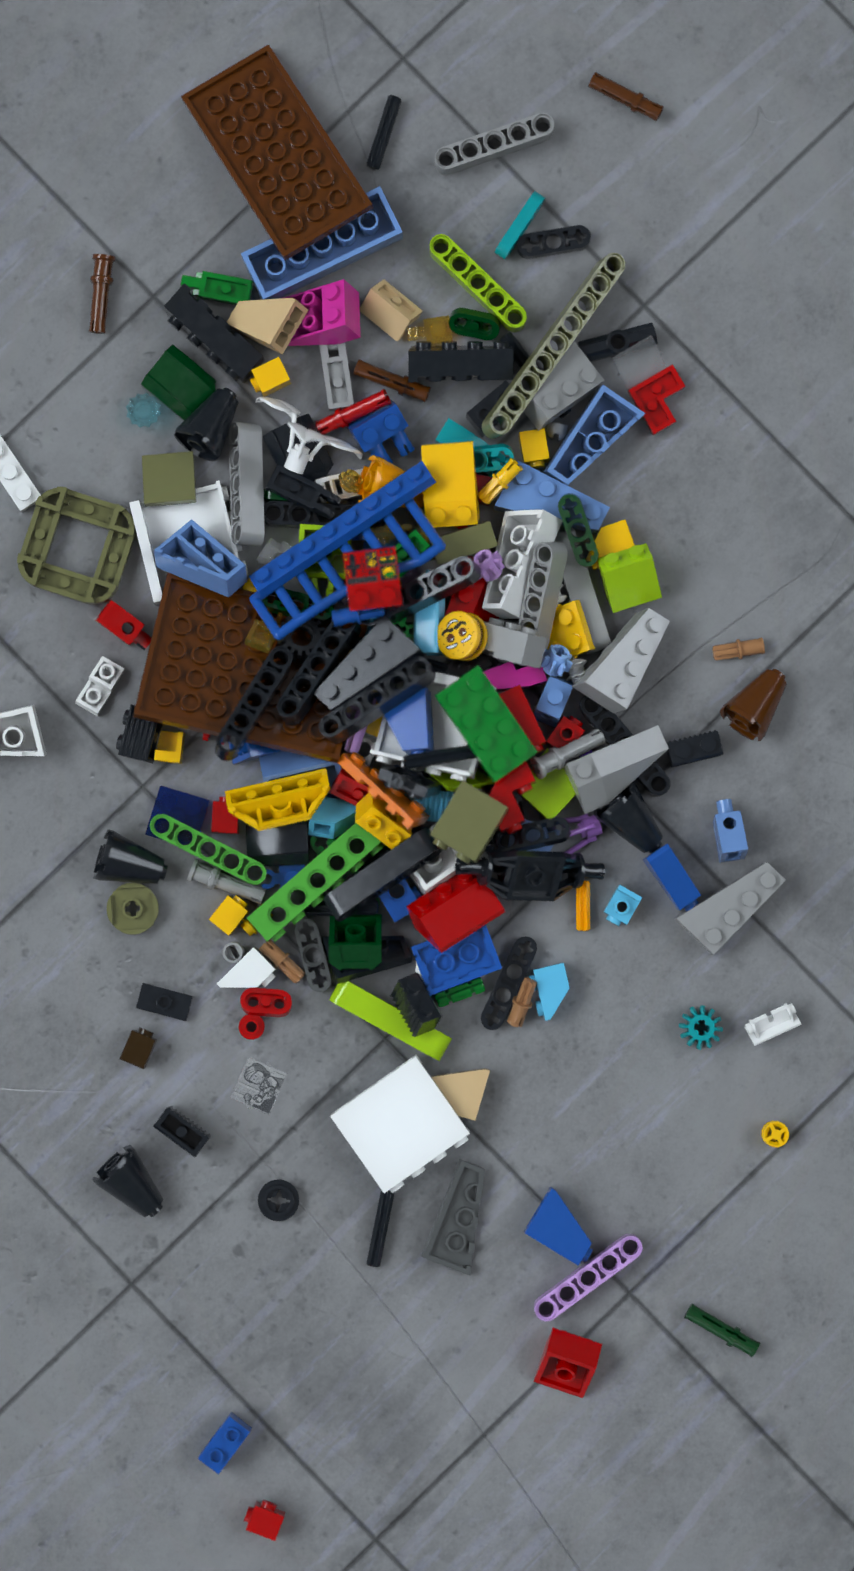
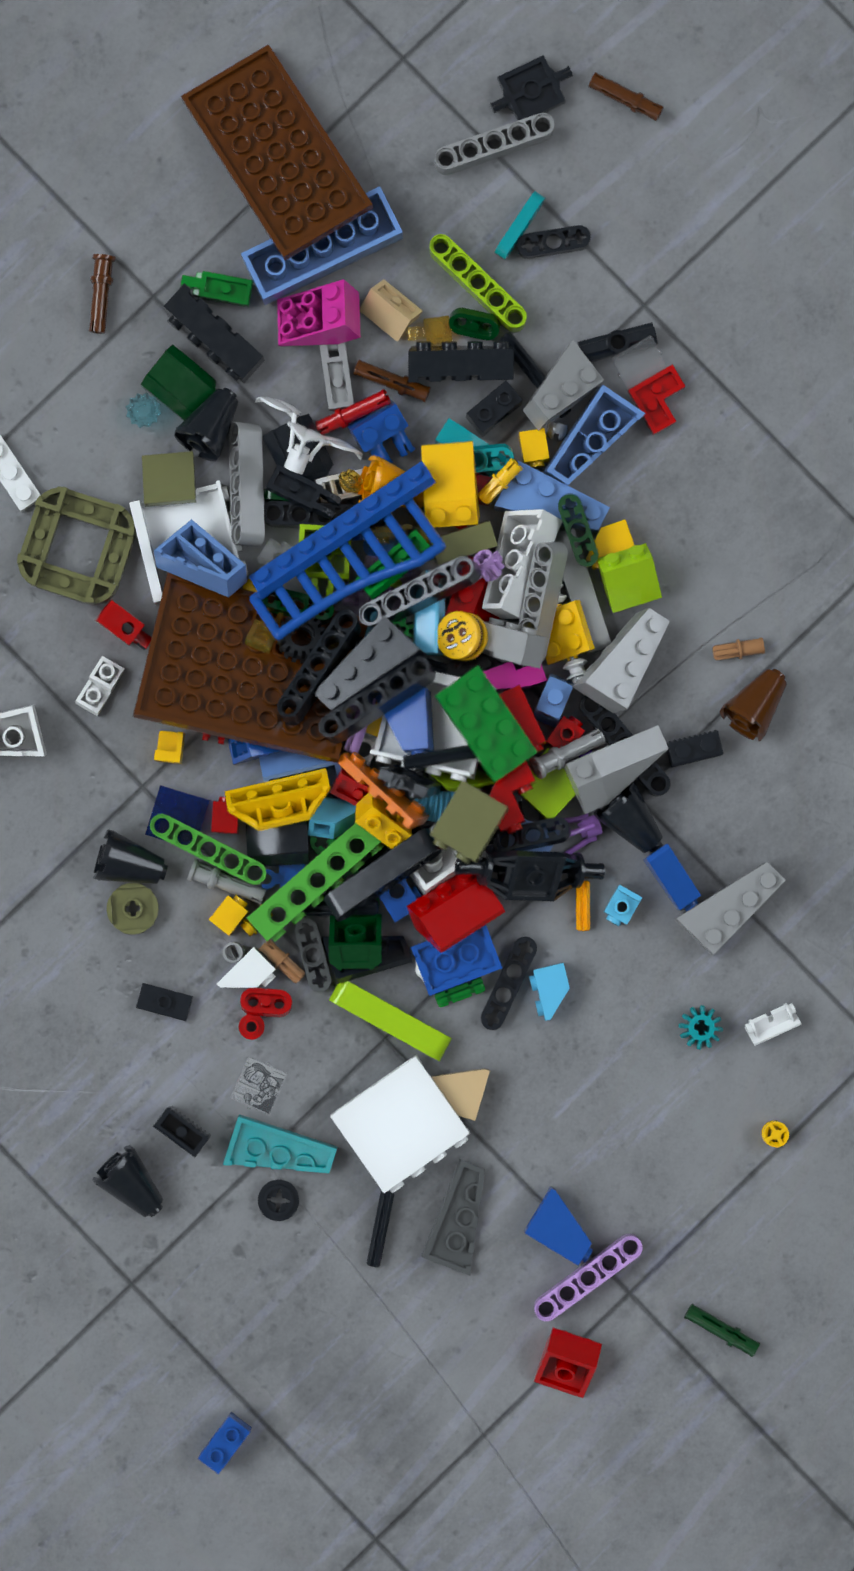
black brick [116,705,163,764] -> none
dark brown brick [119,1027,157,1069] -> none
black beam [215,646,293,761] -> none
tan slope [227,298,308,355] -> none
red brick [244,1500,285,1541] -> none
yellow brick [250,357,291,397] -> none
blue axle [332,607,385,627] -> none
red slope [343,546,402,611] -> none
black axle [367,95,401,170] -> none
black brick [390,973,442,1037] -> none
olive beam [482,252,626,439] -> none
medium nougat axle [507,977,537,1027] -> none
light blue gear [541,644,573,677] -> none
medium blue torso [713,799,748,863] -> none
none -> teal wing [223,1114,338,1173]
none -> black plate [490,55,573,121]

